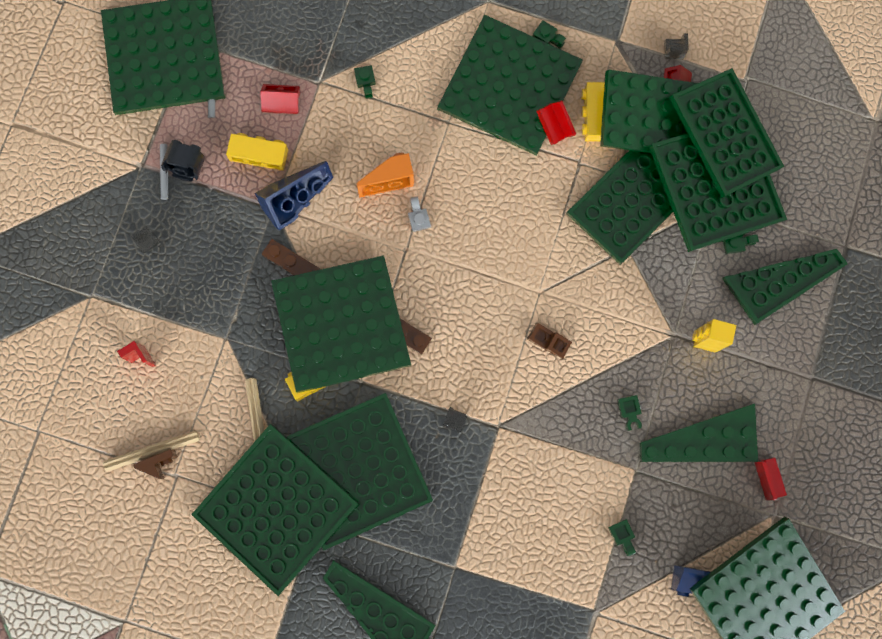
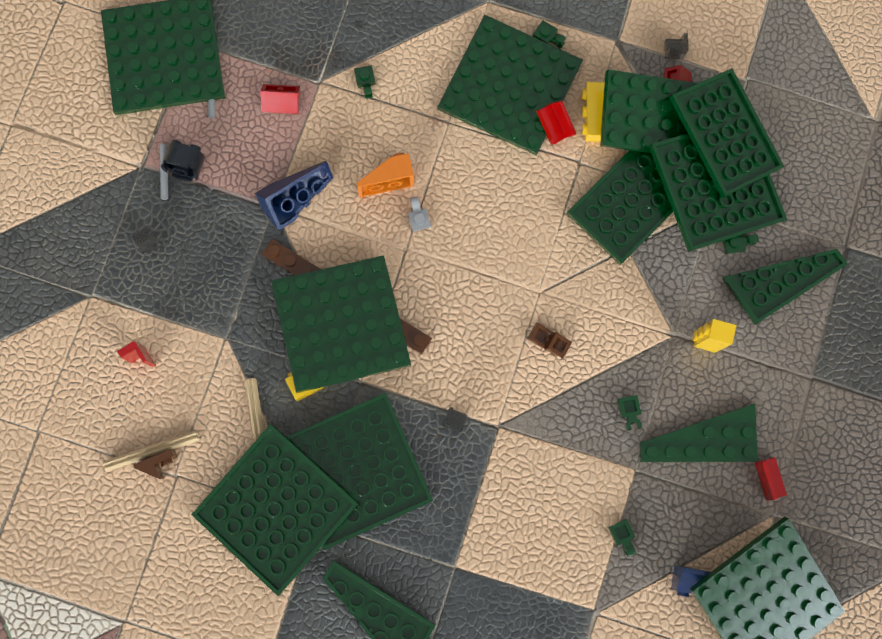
yellow brick [226,133,289,171] -> none

